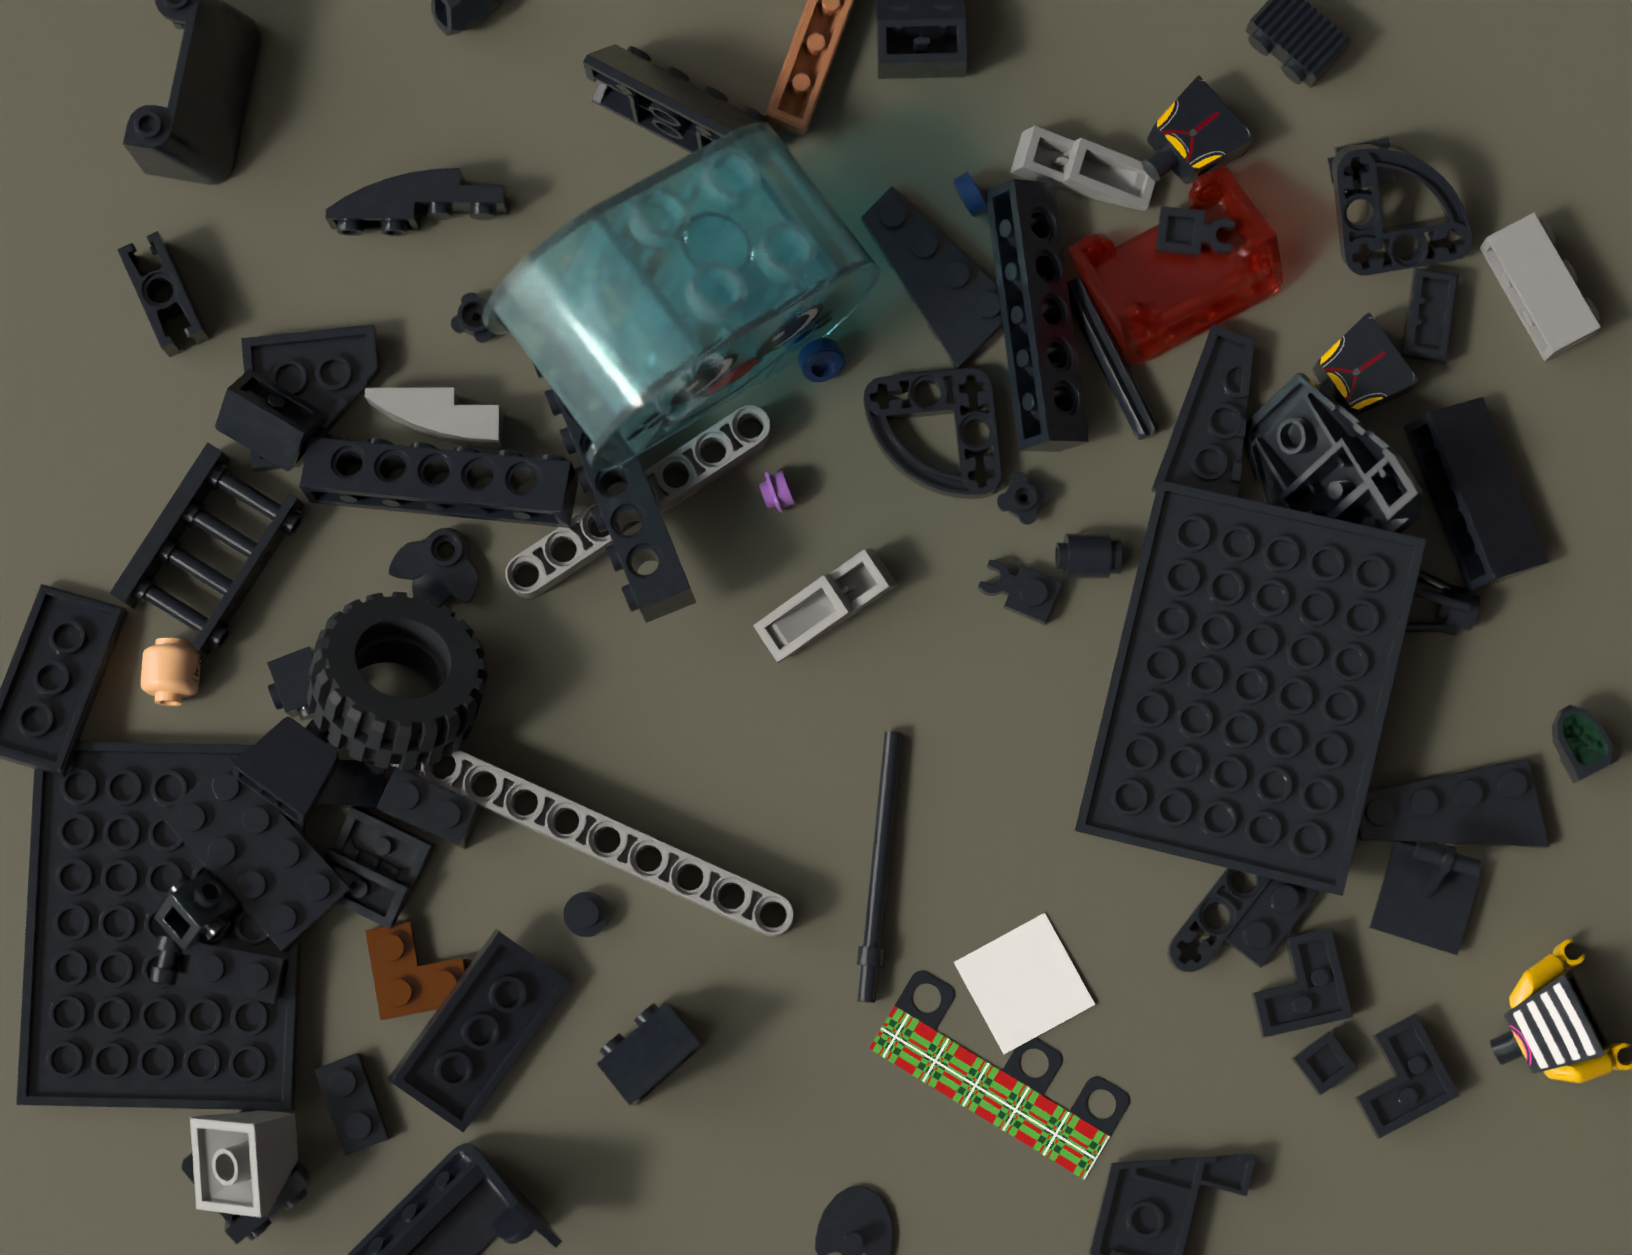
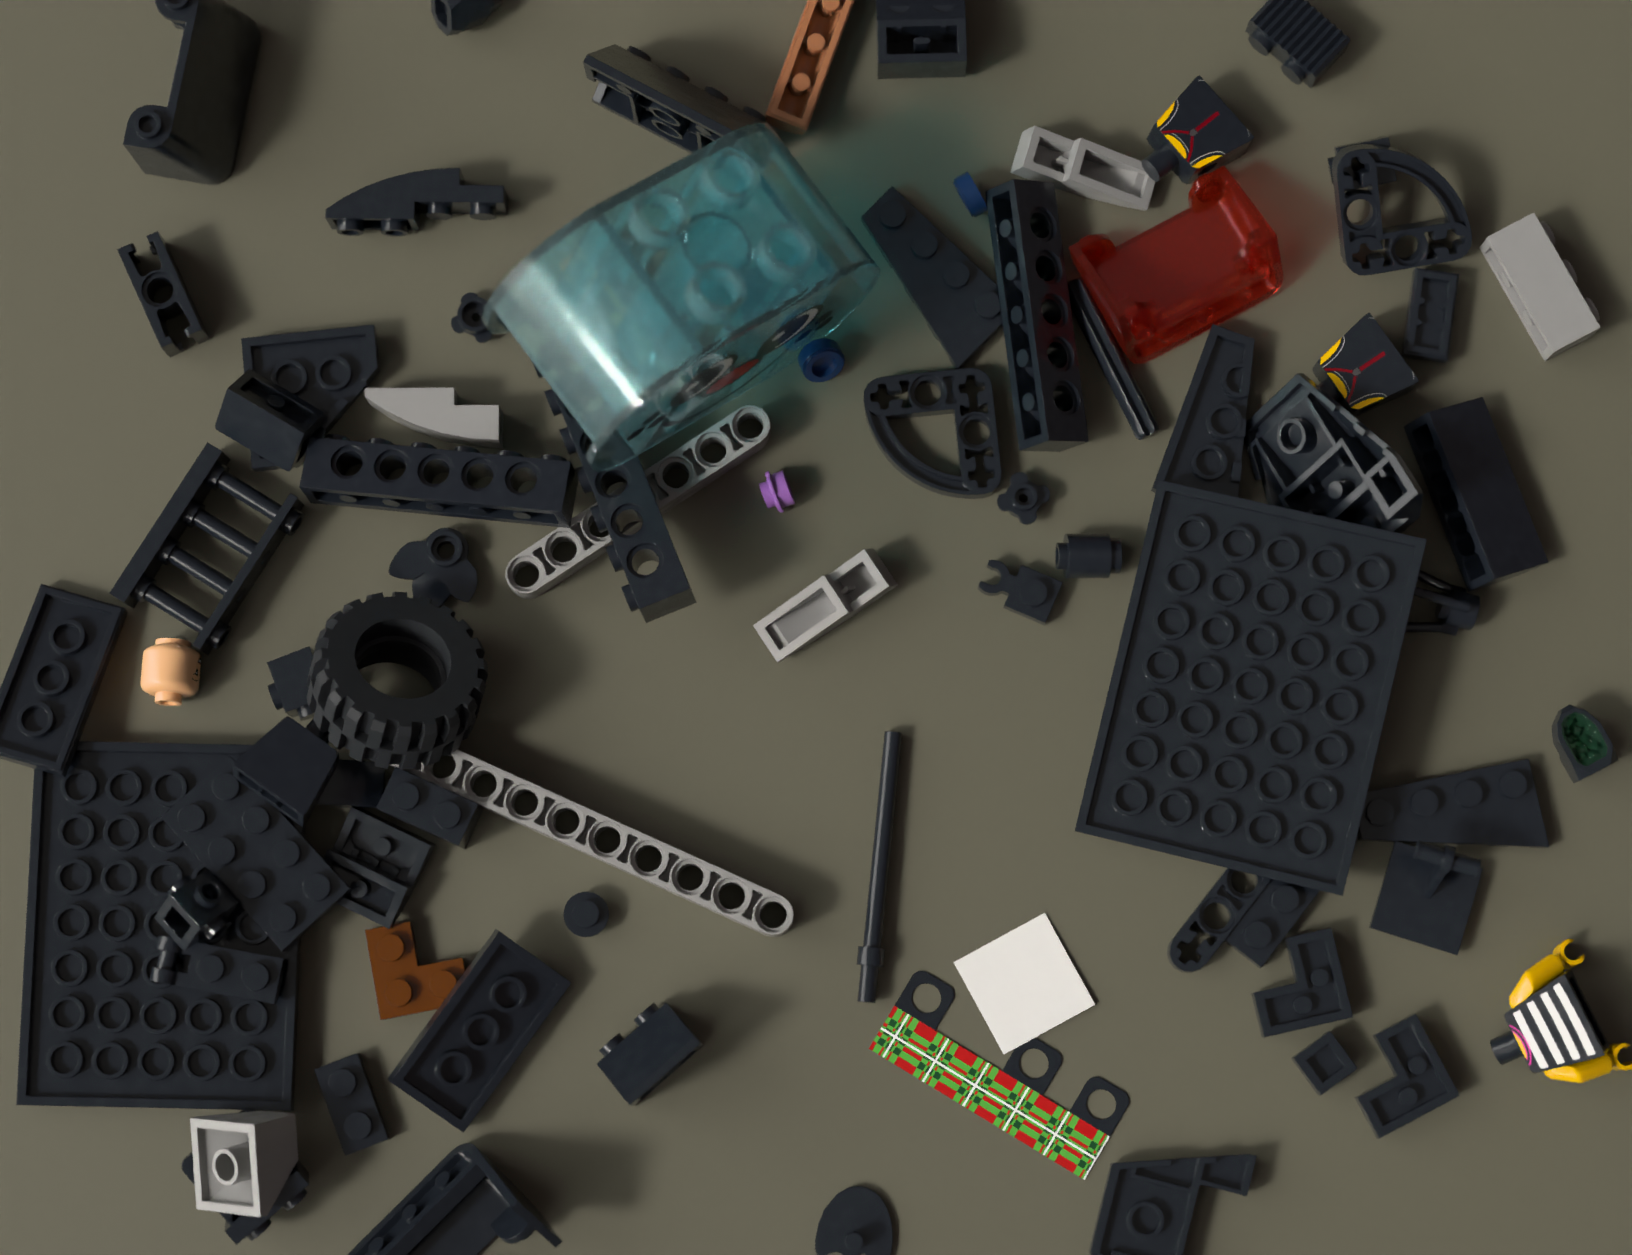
black plate [1155,206,1235,258] -> none

